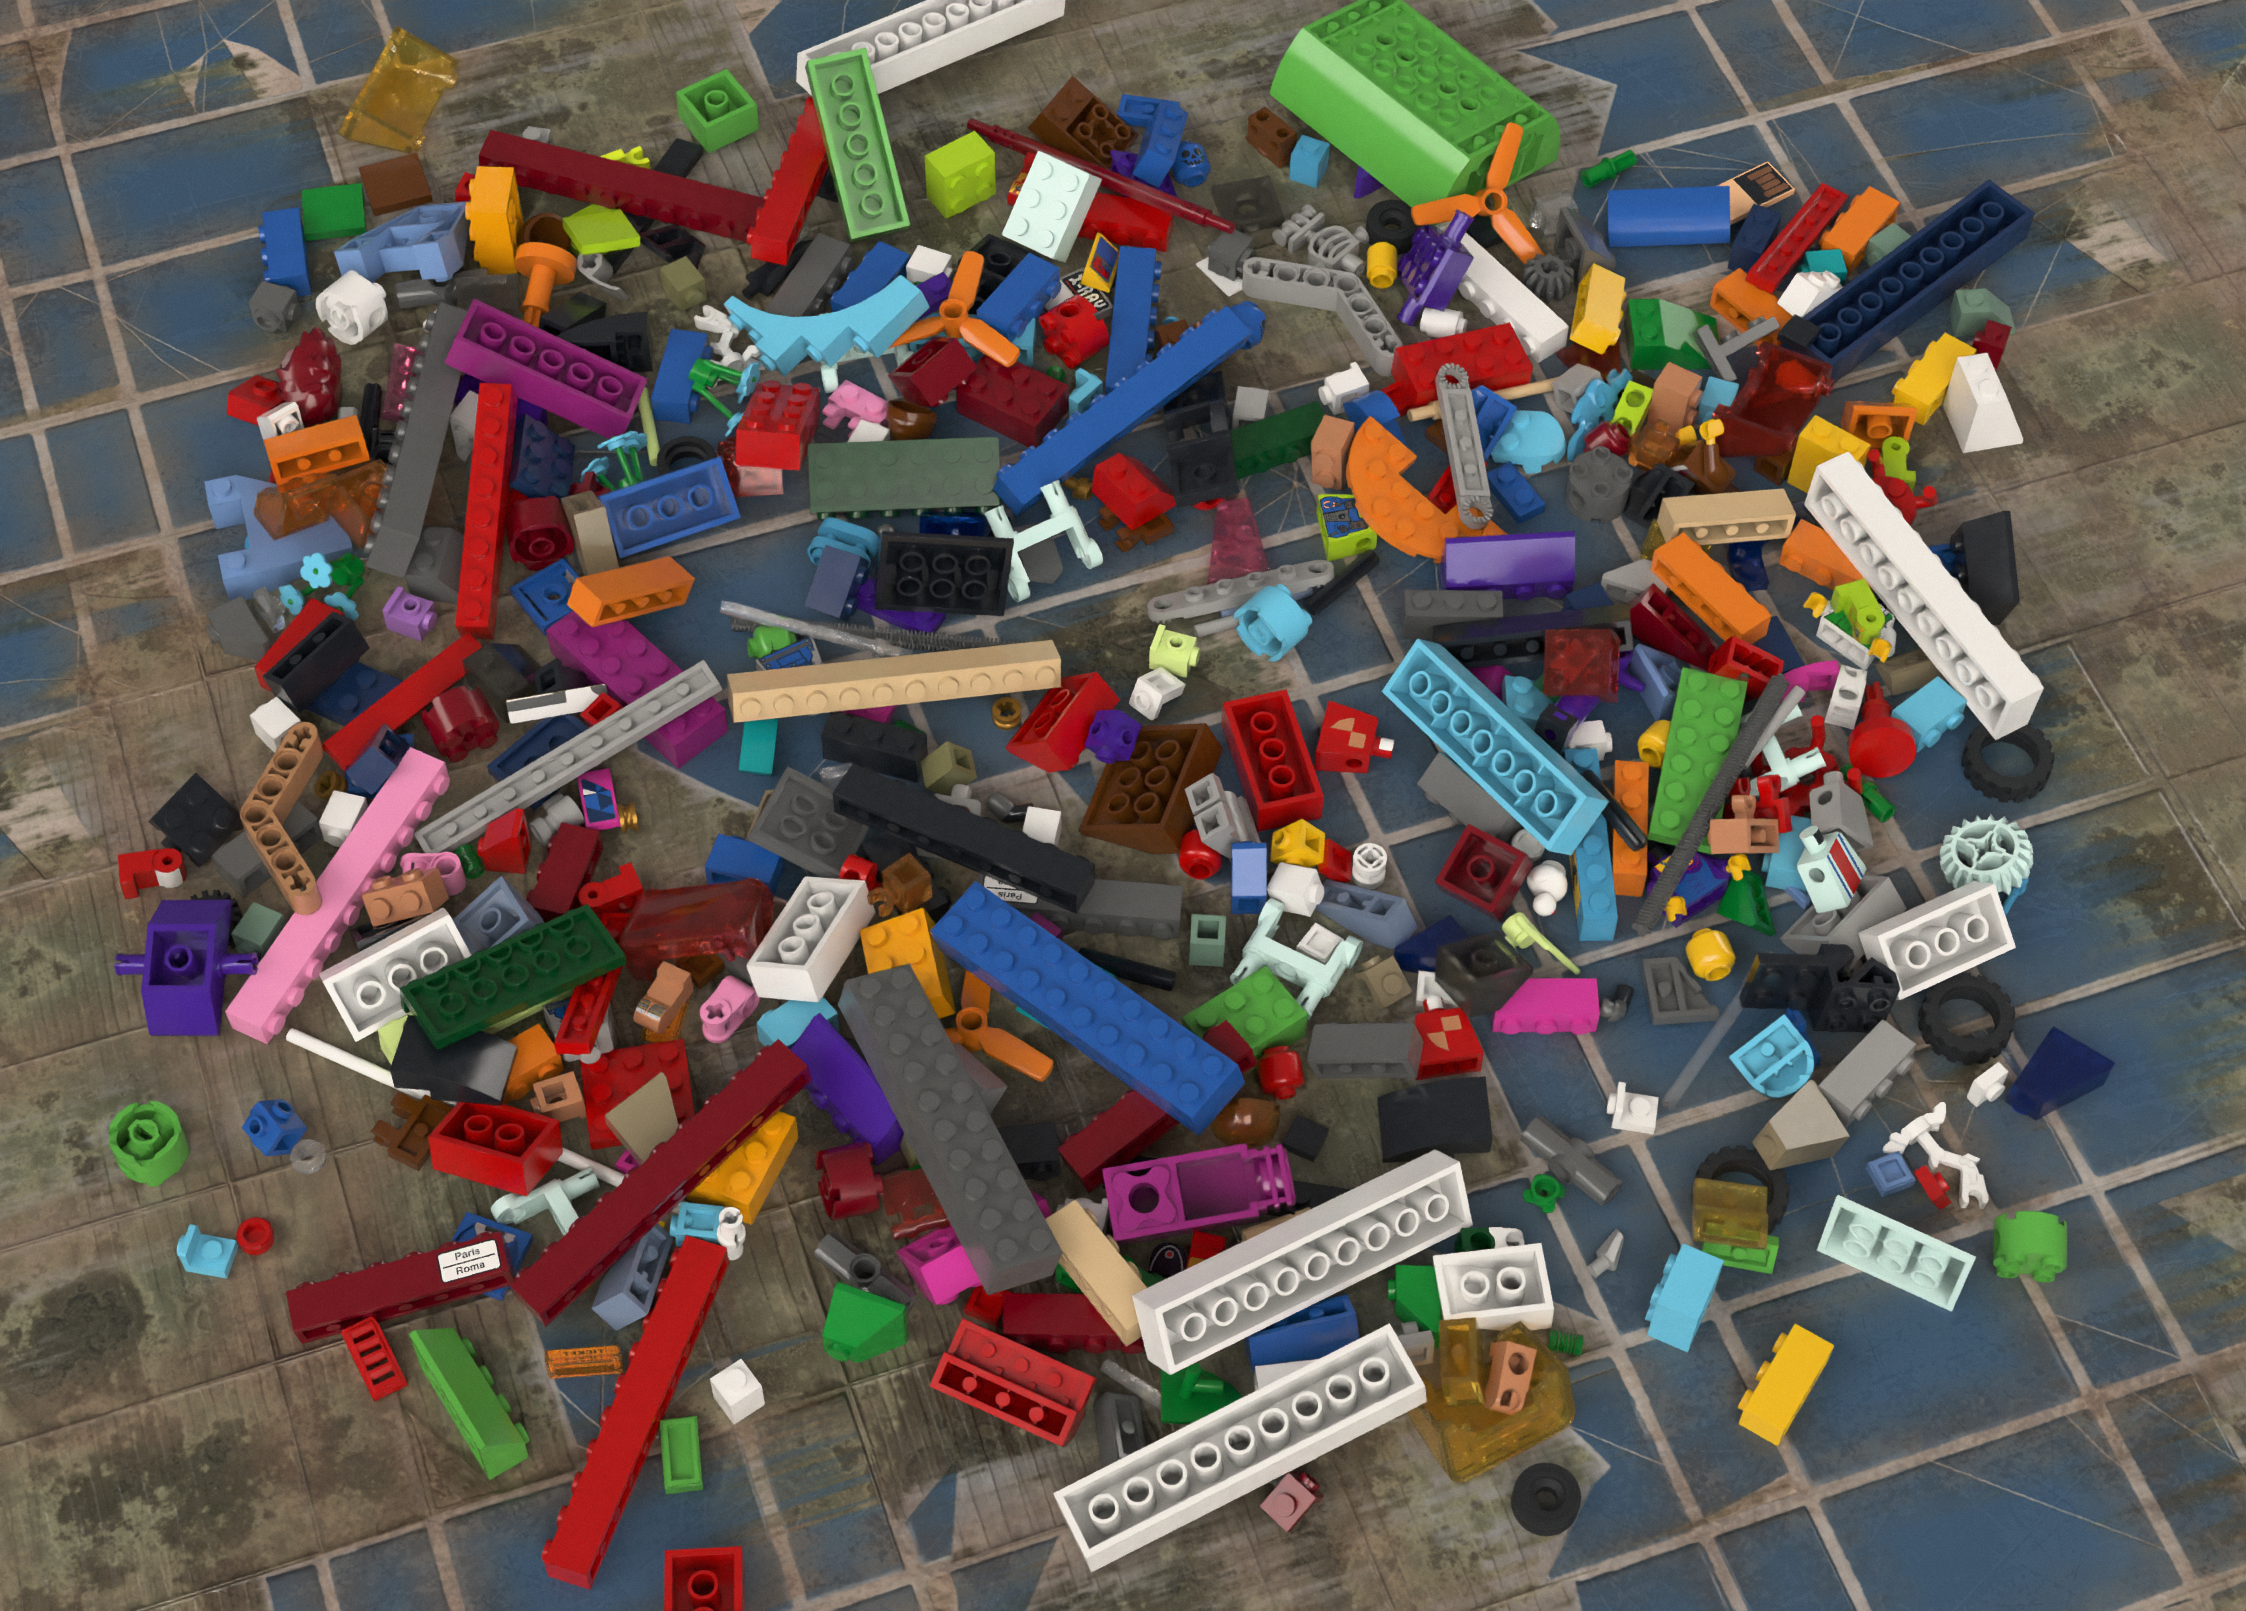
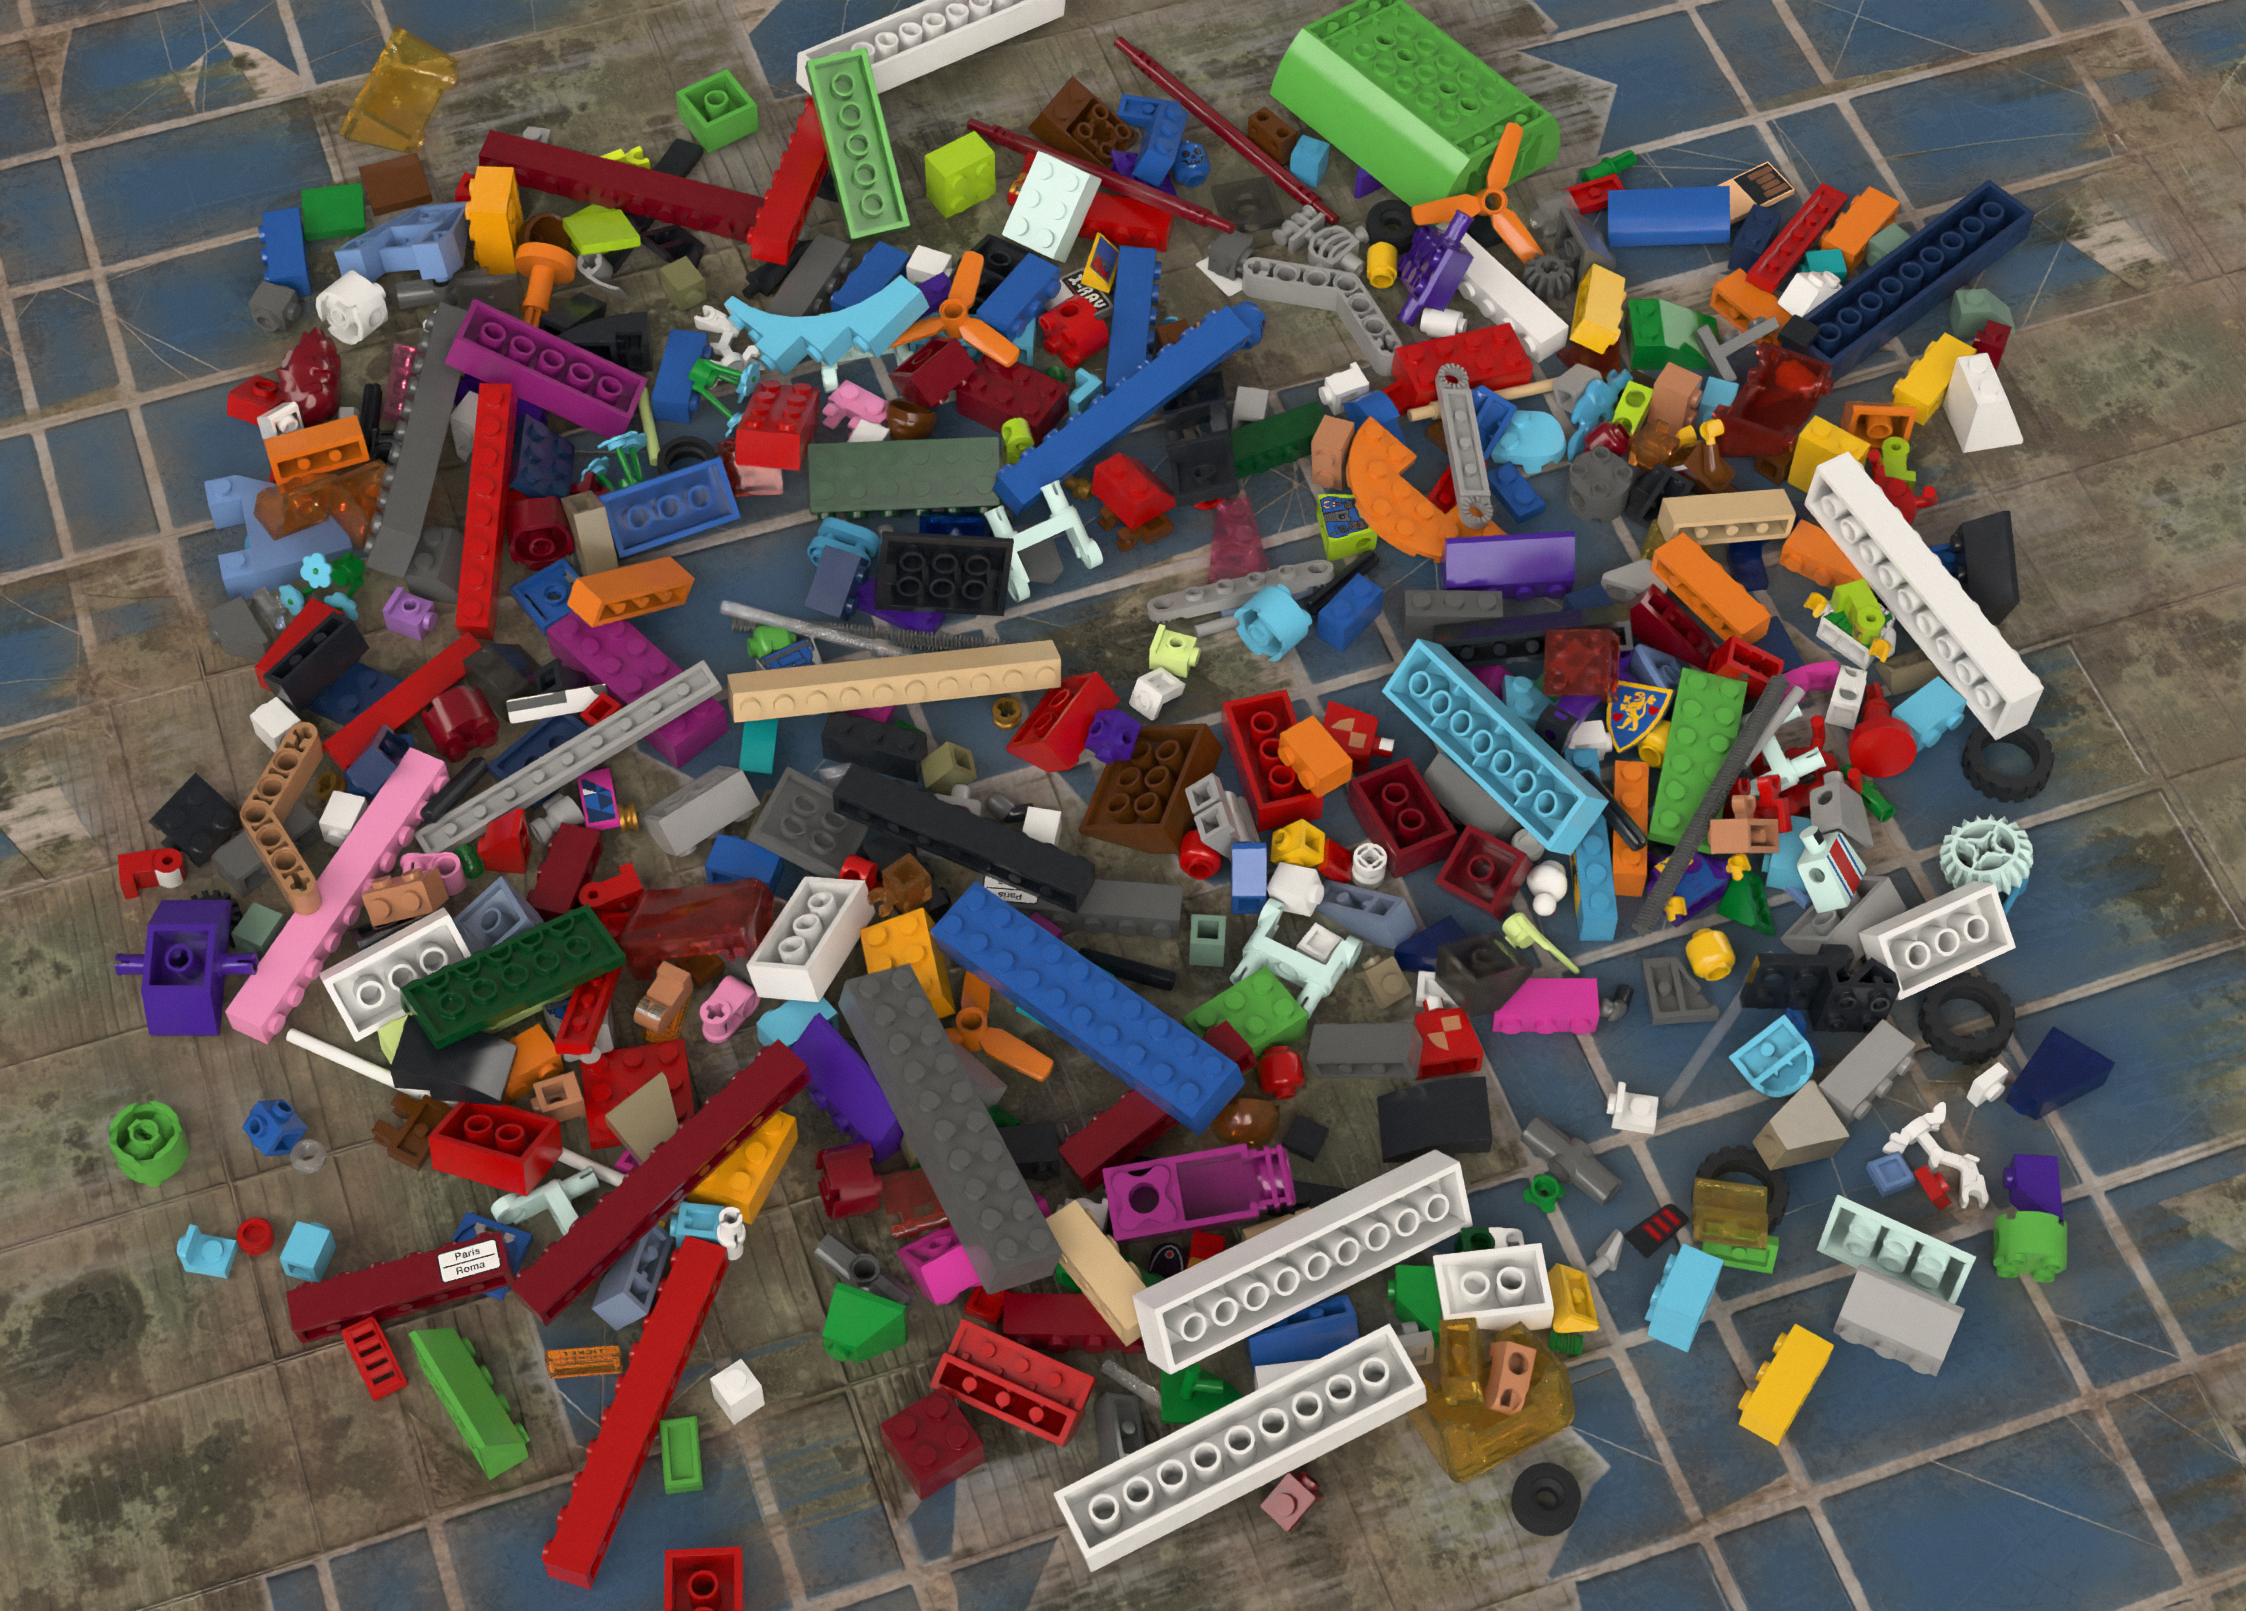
none -> medium azure brick [279,1221,337,1283]
none -> black axle [420,757,488,824]
none -> light grey slope [636,765,760,857]
none -> dark red brick [880,1386,984,1500]
none -> green piece [988,1105,1021,1127]
none -> lime leg [1001,418,1034,465]
none -> dark red axle [1114,36,1340,226]
none -> orange brick [1278,715,1353,798]
none -> blue brick [1316,573,1384,652]
none -> dark red brick [1347,757,1457,879]
none -> yellow slope [1547,1263,1599,1333]
none -> red plate [1560,174,1625,215]
none -> shield [1606,680,1675,755]
none -> black sticker [1623,1204,1688,1258]
none -> light grey slope [1833,1264,1965,1377]
none -> dark purple slope [2003,1154,2064,1224]

